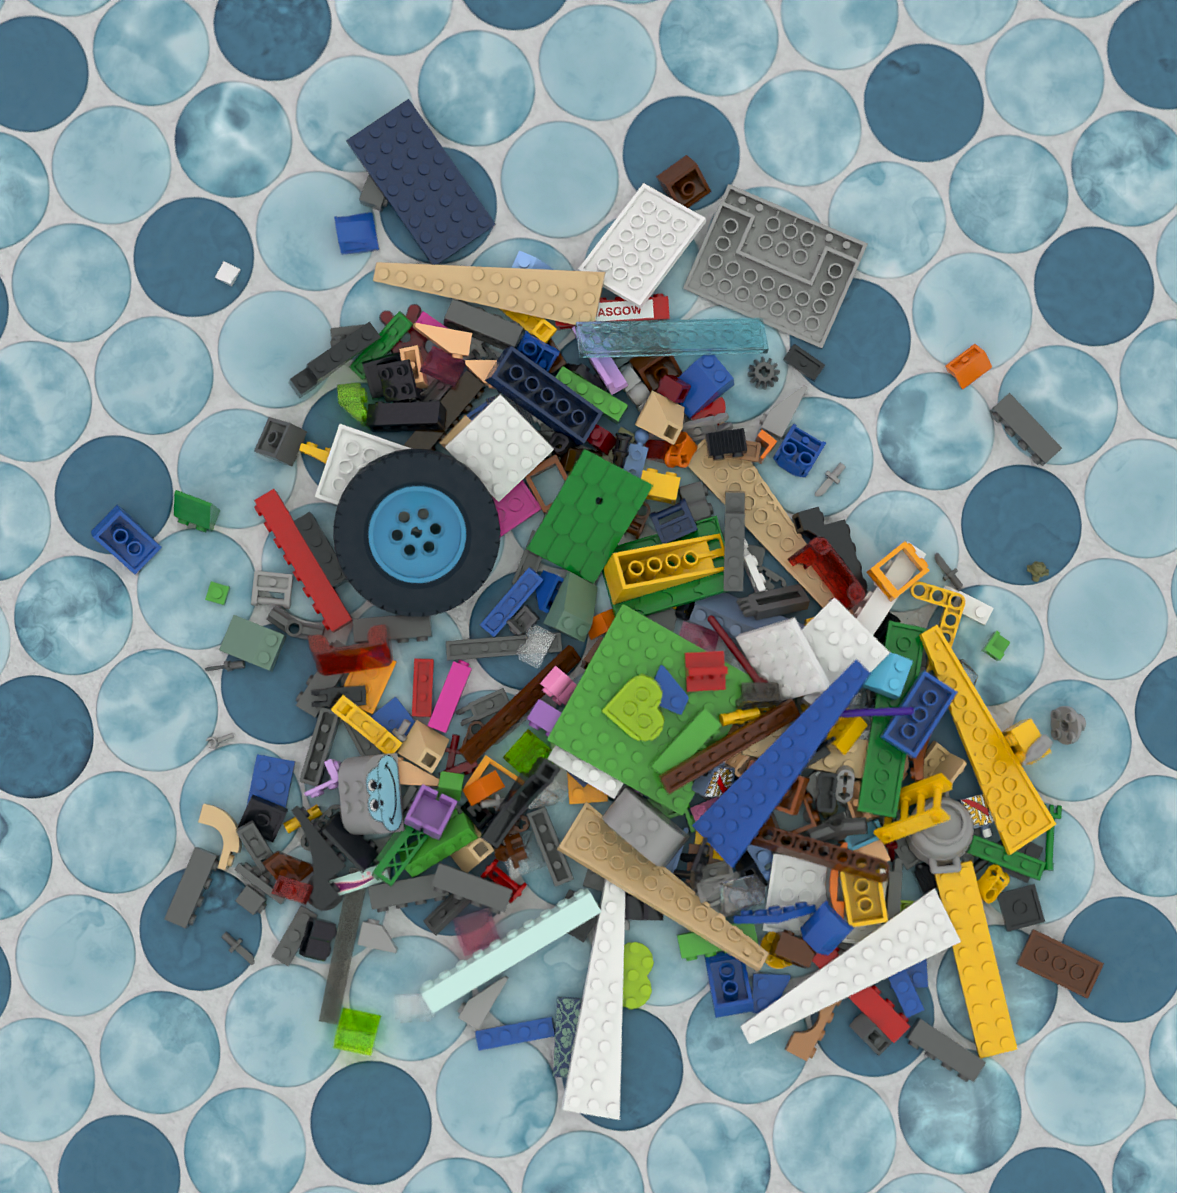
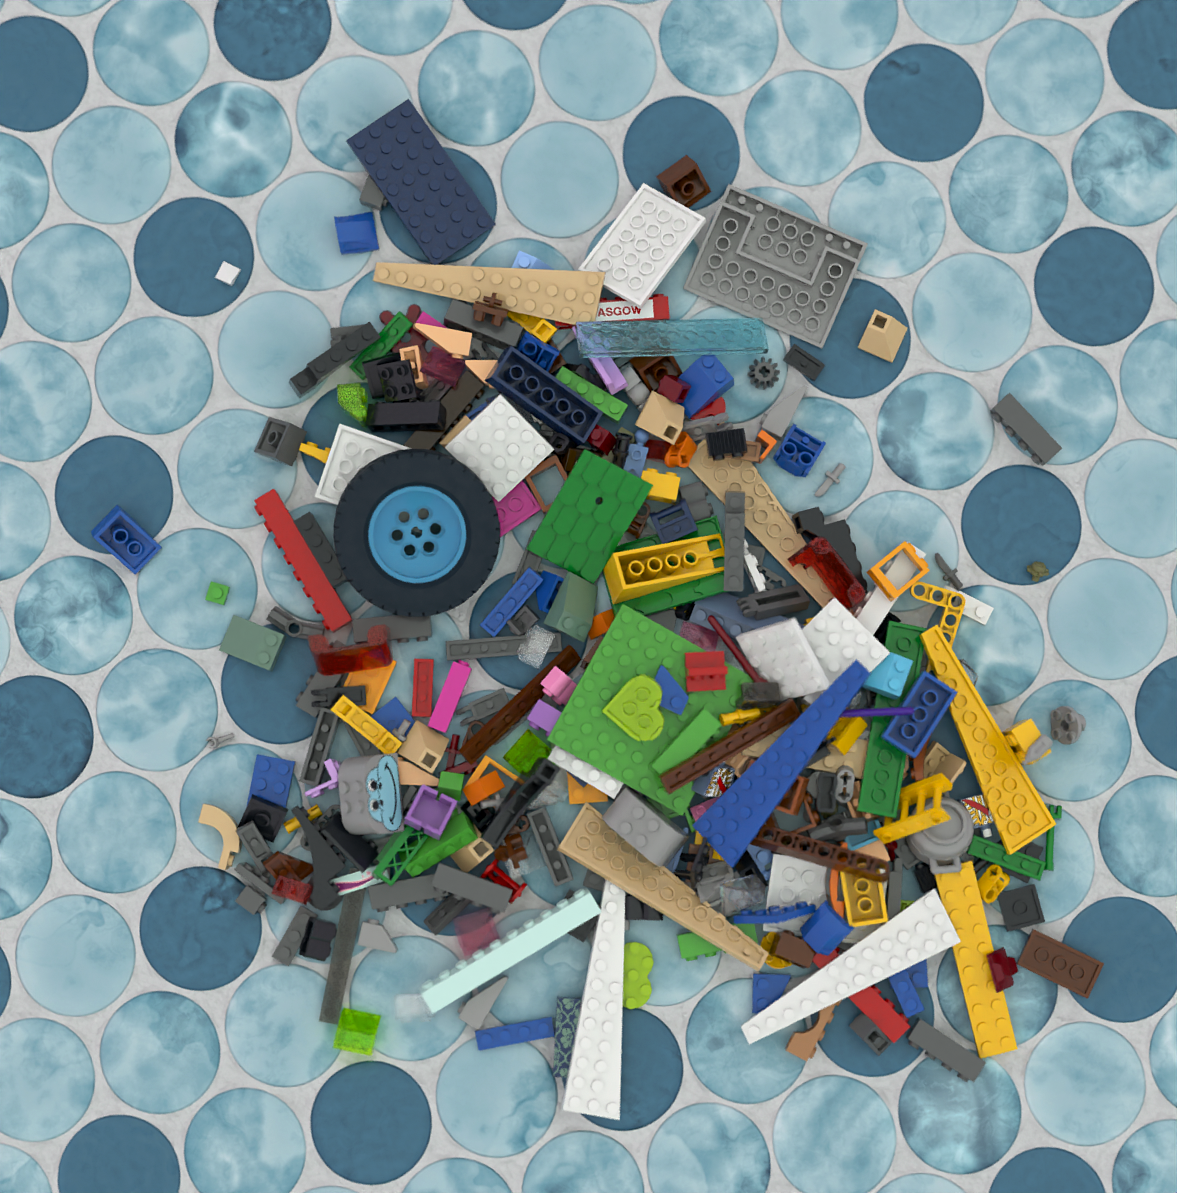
dark grey brick [164,847,219,928] -> none
green slope [174,490,221,533] -> none
dark grey piece [205,660,246,672] -> none
dark grey piece [221,931,255,965] -> none
light grey plate [251,571,294,609] -> none
blue slope [704,952,754,1018] -> none
orange panel [945,344,992,389] -> none
bright green panel [982,631,1010,661] -> none
none -> reddish brown hips [472,293,509,326]
none -> tan slope [857,309,908,363]
none -> dark red piece [986,947,1018,993]

